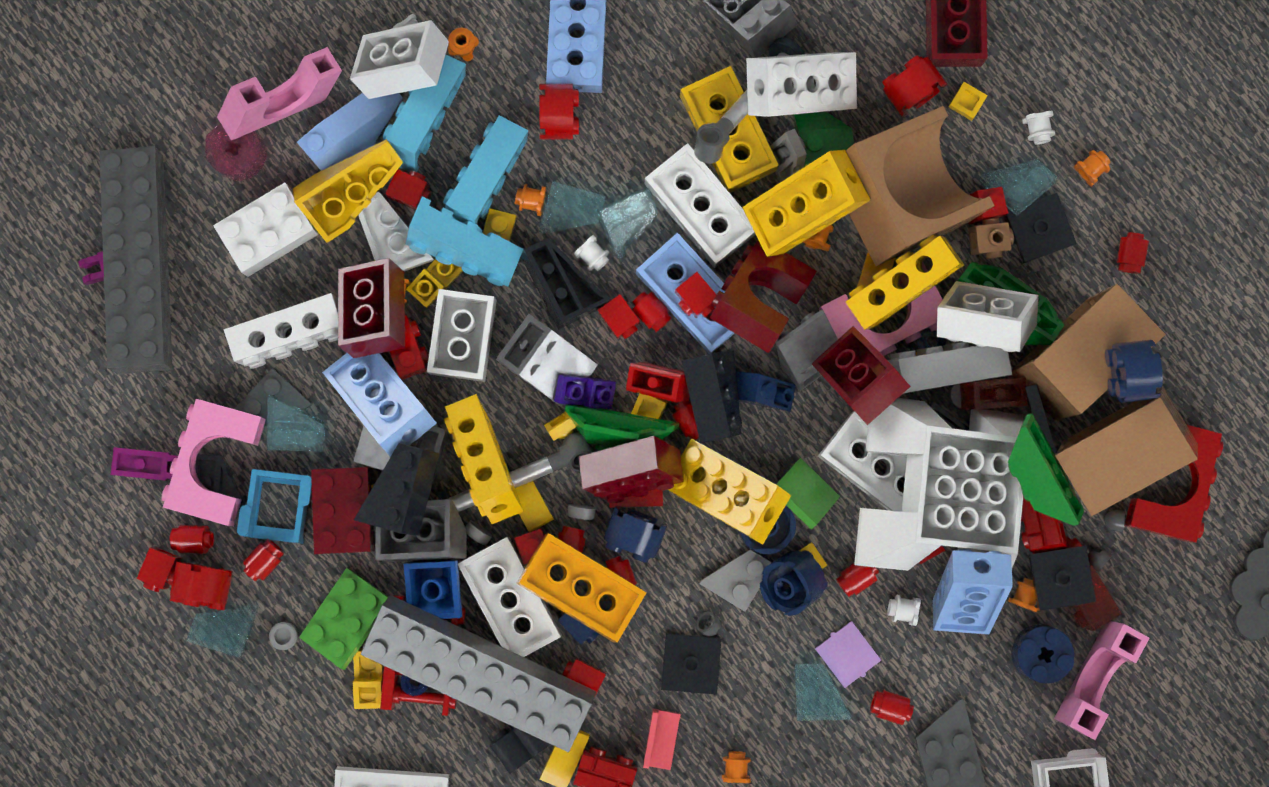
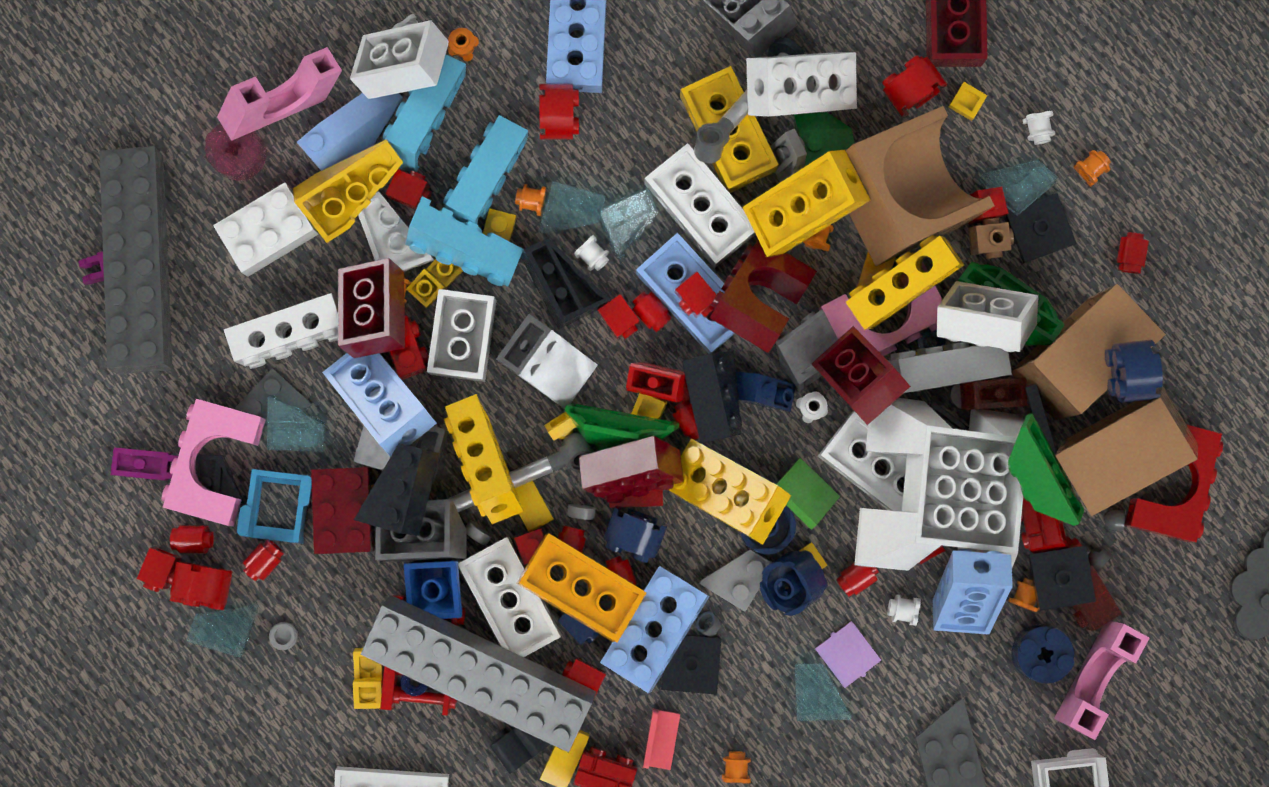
bright green plate [299,568,388,670] -> none
dark purple slope [554,374,616,409] -> none
red brick [870,690,914,725] -> none
none -> light blue brick [600,566,709,693]
none -> white brick [796,391,828,423]

